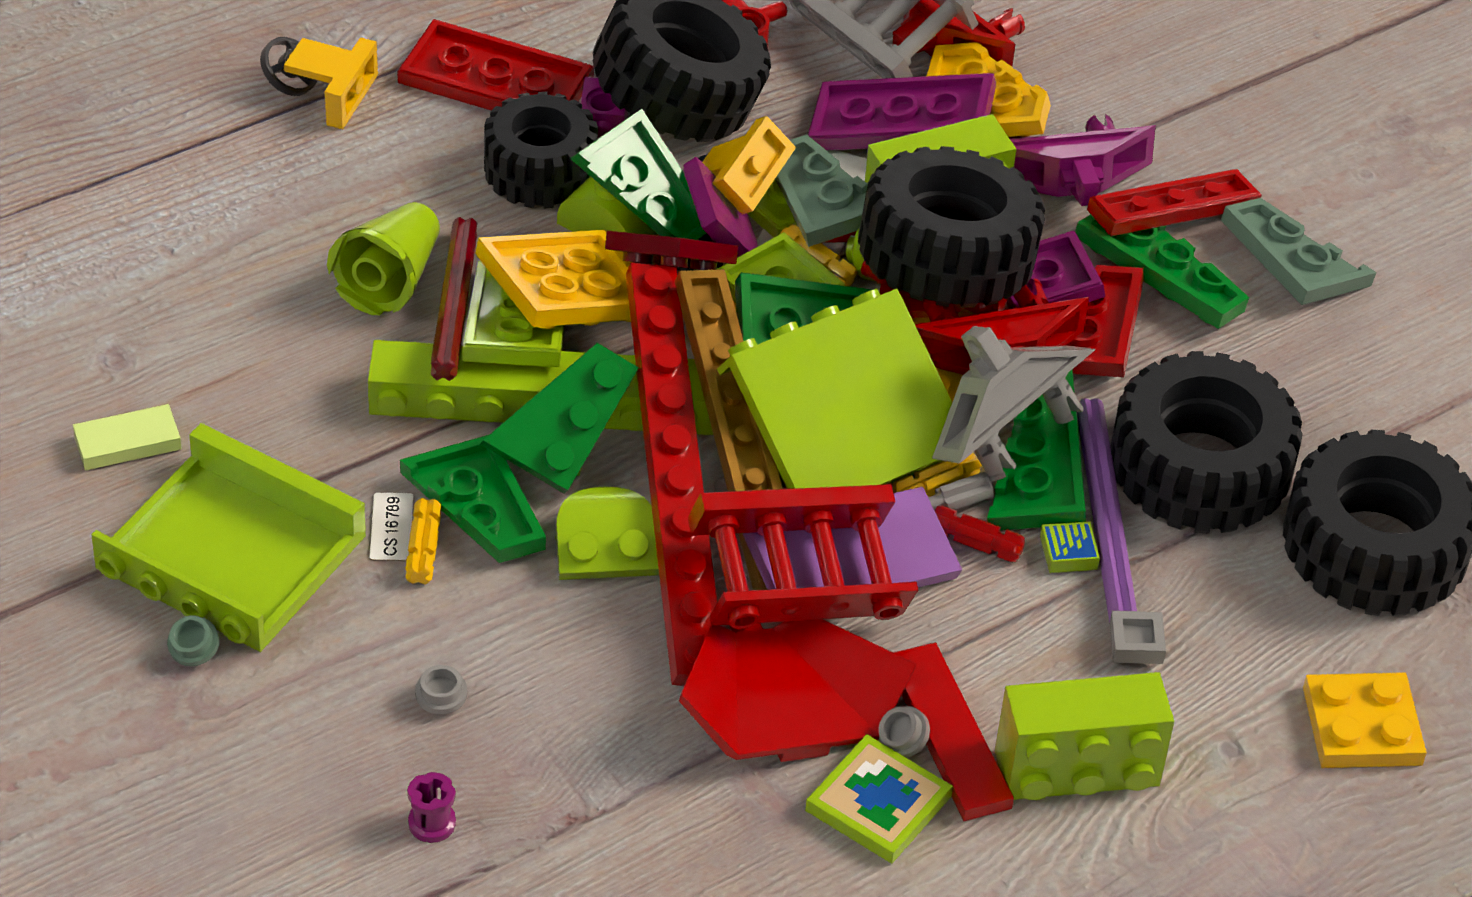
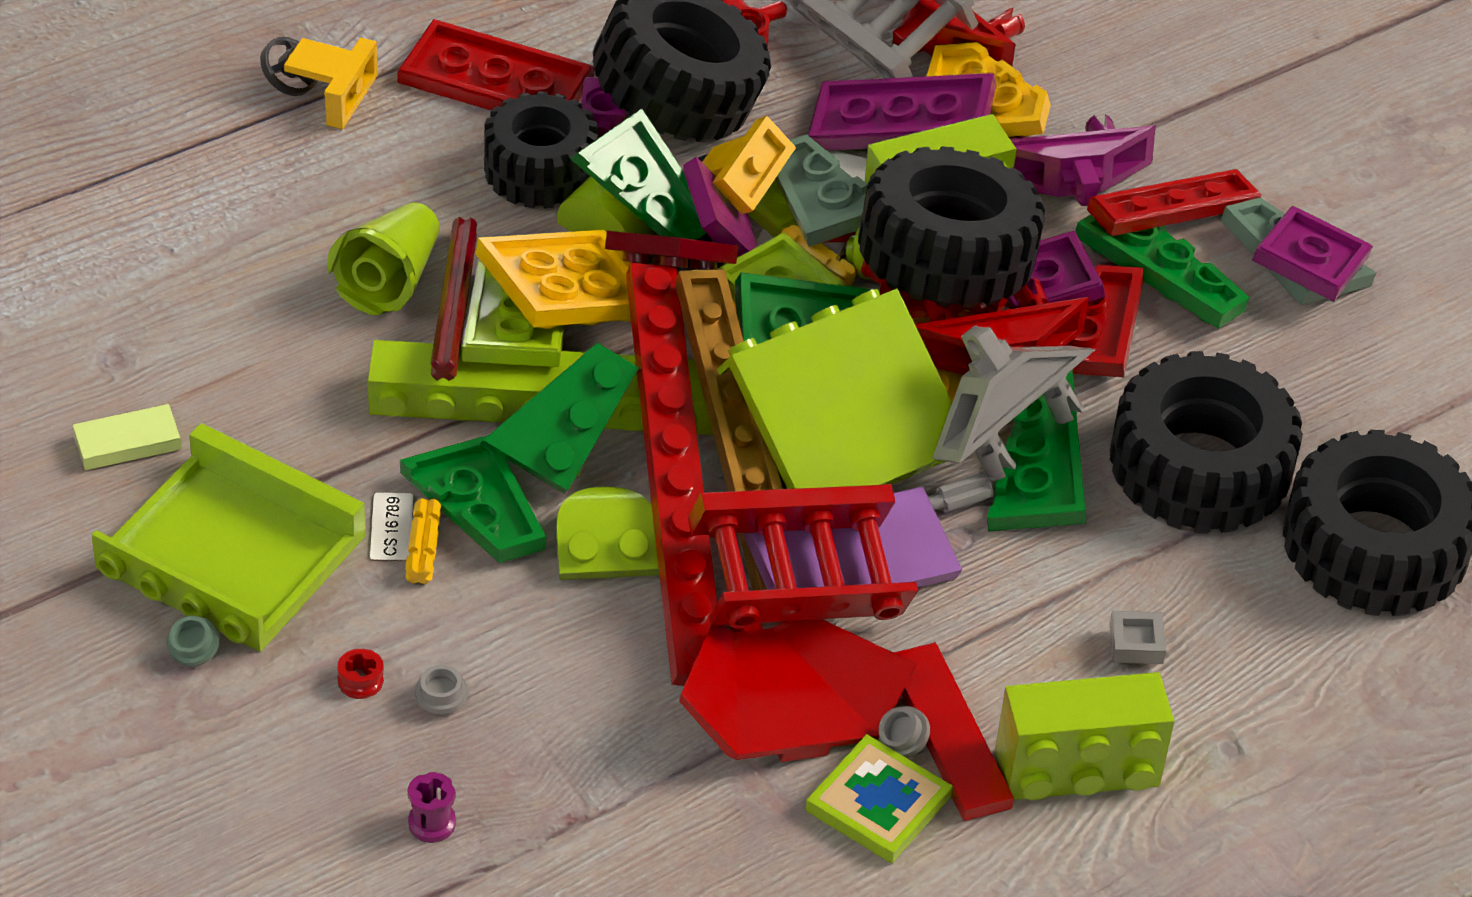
yellow axle [893,452,982,497] -> none
red axle [934,505,1025,563] -> none
lime tile [1040,522,1100,573] -> none
medium lavender axle [1077,398,1137,623] -> none
yellow plate [1303,672,1427,768] -> none
none -> red bush [337,648,384,699]
none -> magenta tile [1252,206,1373,302]

